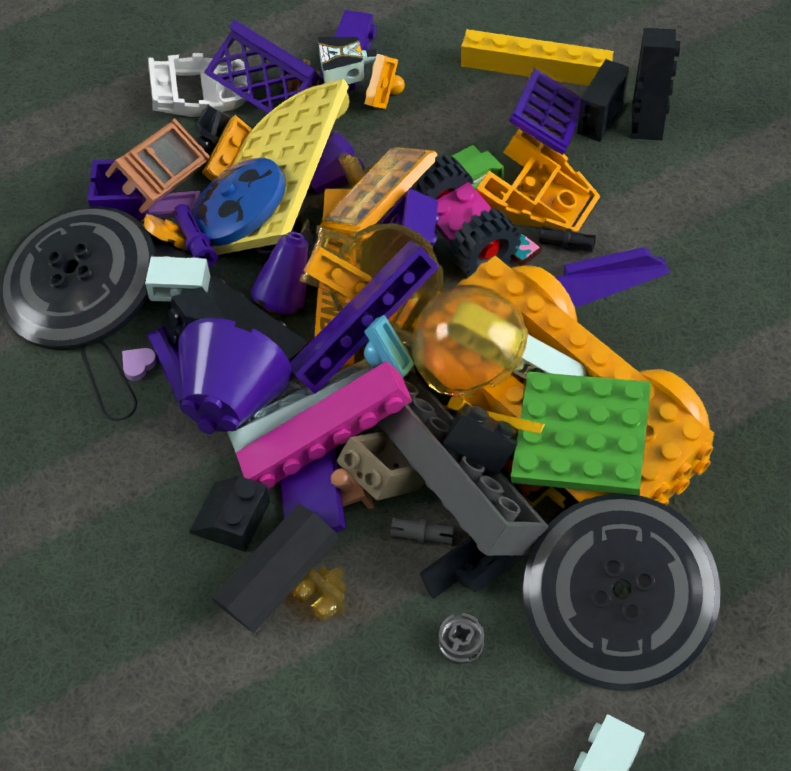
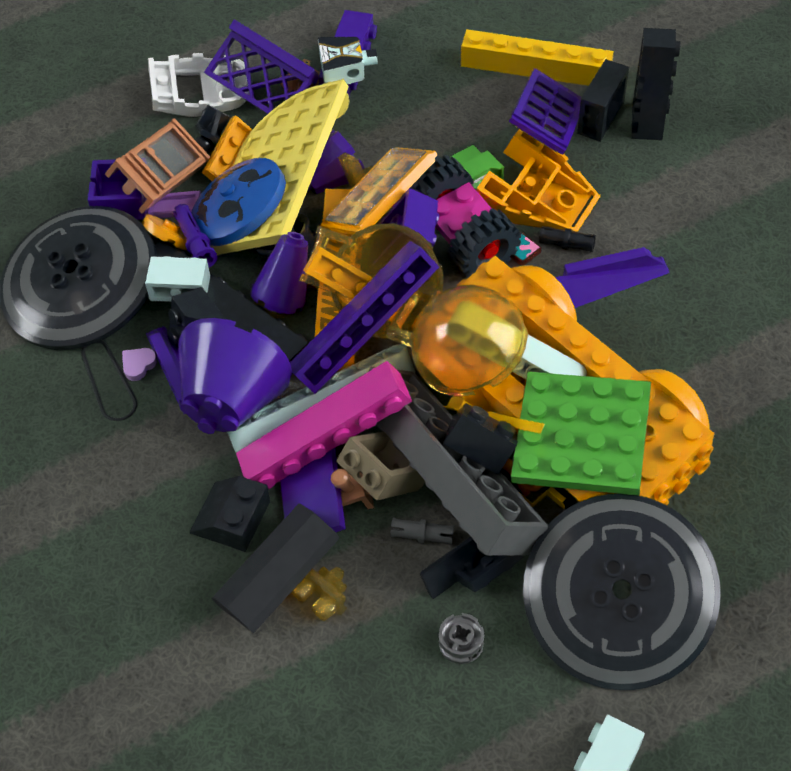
light orange plate [364,54,405,109] -> none
medium azure tile [364,315,414,378] -> none

